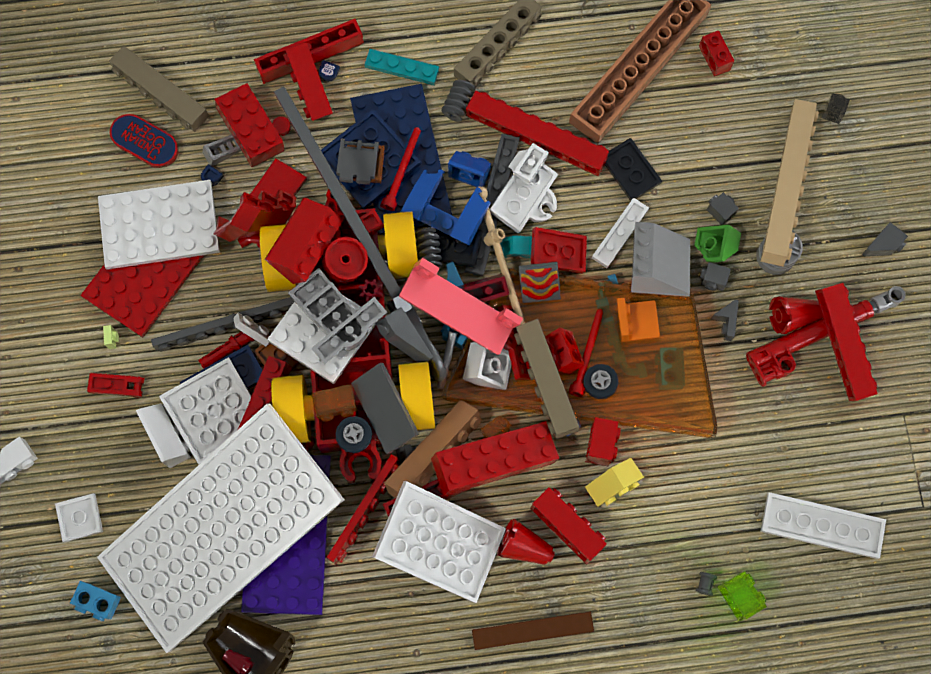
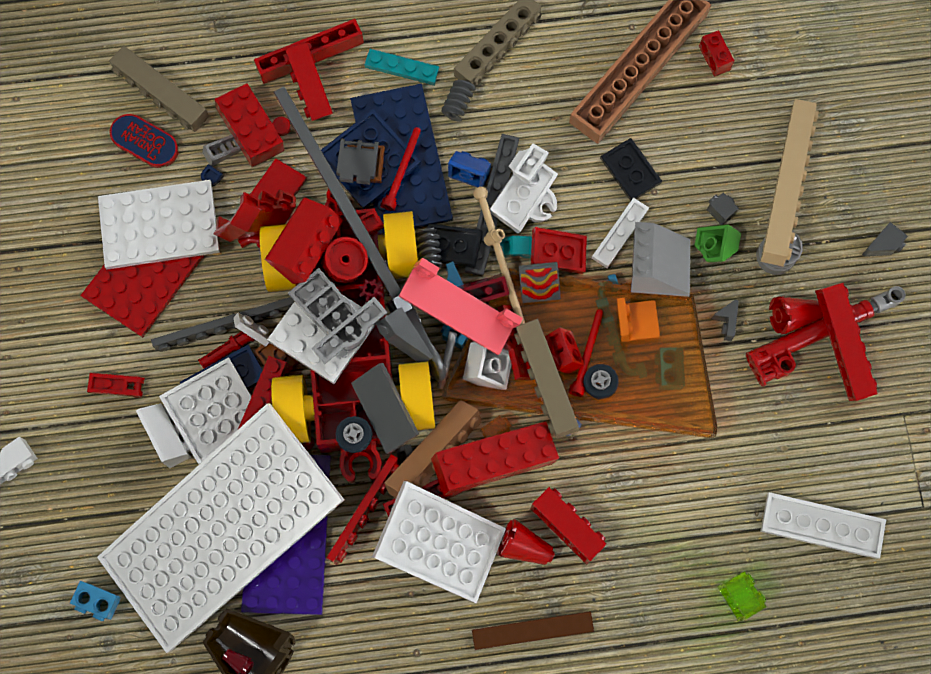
white tile [55,493,103,543] -> none
yellowish green plate [103,325,119,349] -> none
clear orange brick [312,385,357,421] -> none
tile [319,60,340,82] -> none
blue wedge [401,170,491,245] -> none
red brick [466,91,609,177] -> none
red brick [585,417,621,467] -> none
light yellow brick [585,458,644,507] -> none
dark grey bush [695,572,717,596] -> none
dark grey brick [699,262,731,291] -> none
clear smoke brick [821,93,850,124] -> none

